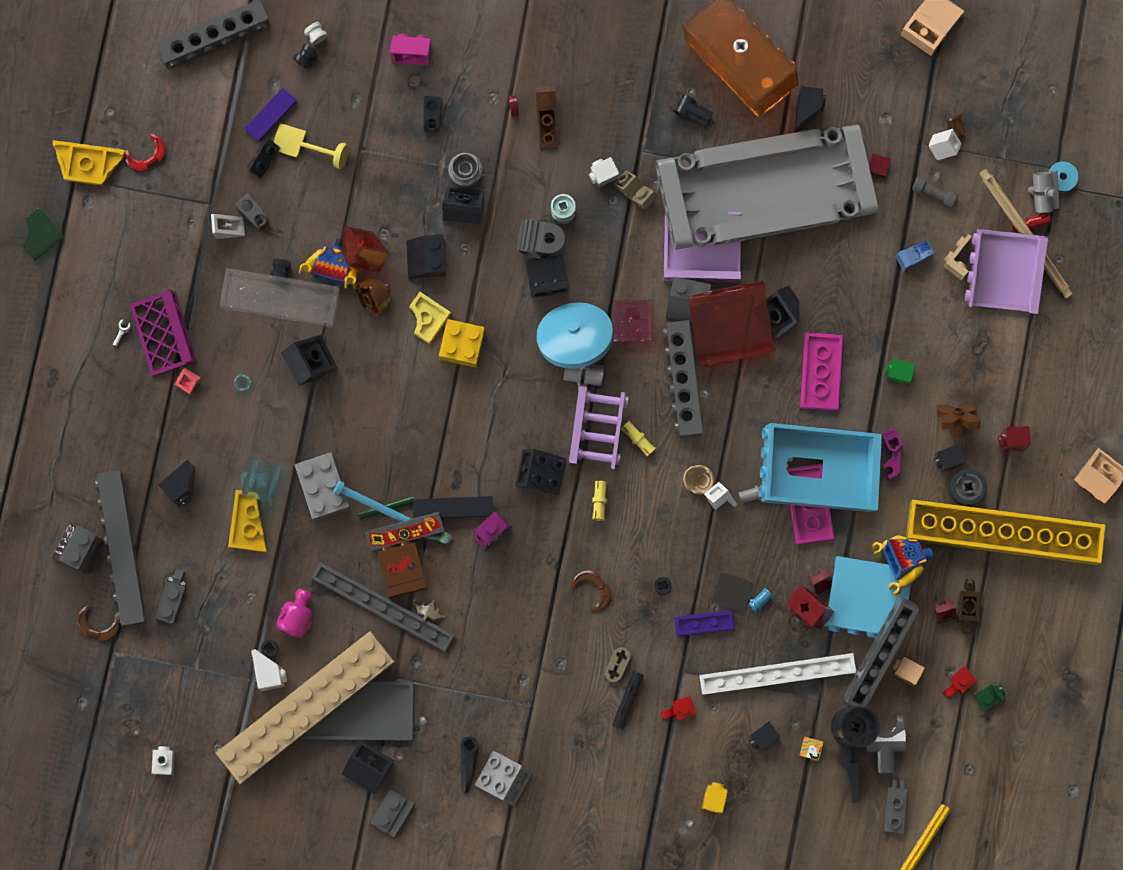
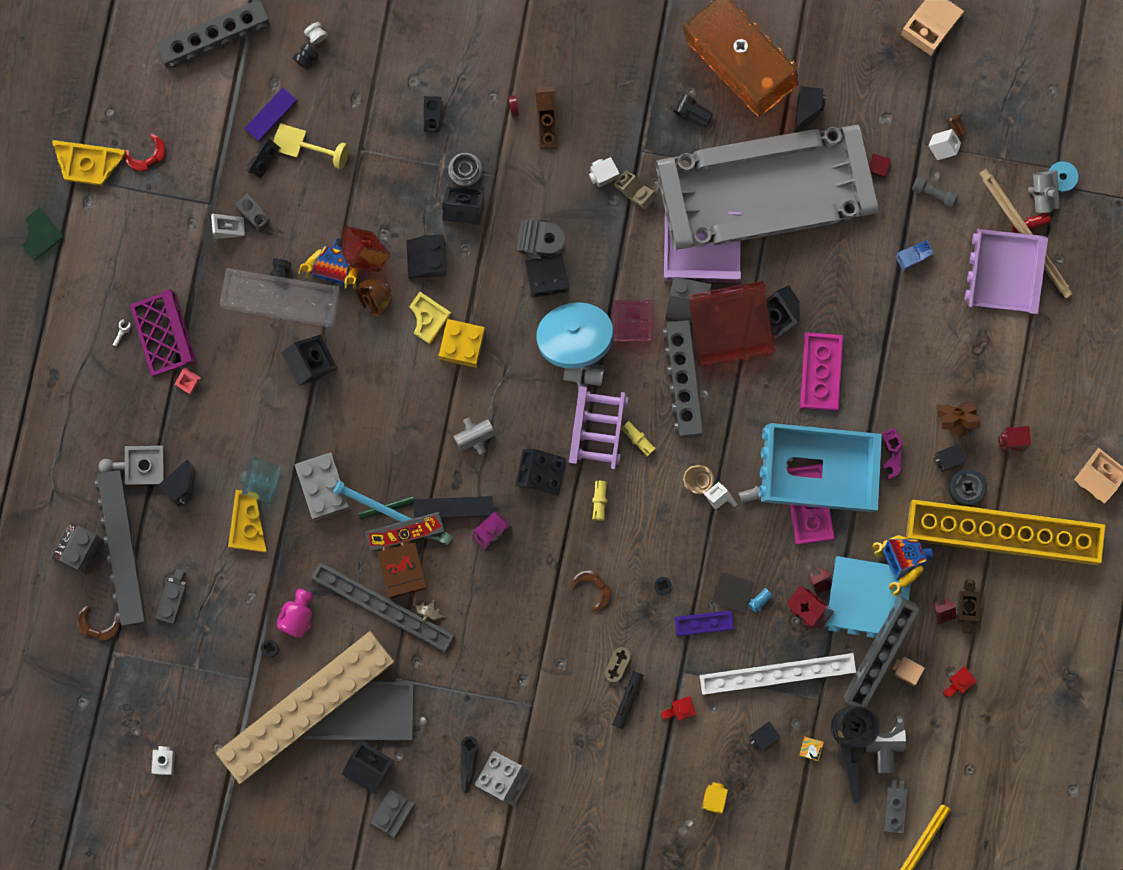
clear light blue bush [234,374,251,392] -> none
white slope [251,650,287,691] -> none
dark pink slope [390,34,431,66] -> none
light aqua wheel [551,194,576,224] -> none
green brick [885,358,915,385] -> none
tan bracket [944,234,972,280] -> none
dark green bracket [973,683,1006,712] -> none
none -> light grey plate [98,446,164,485]
none -> light grey pin [453,417,496,455]

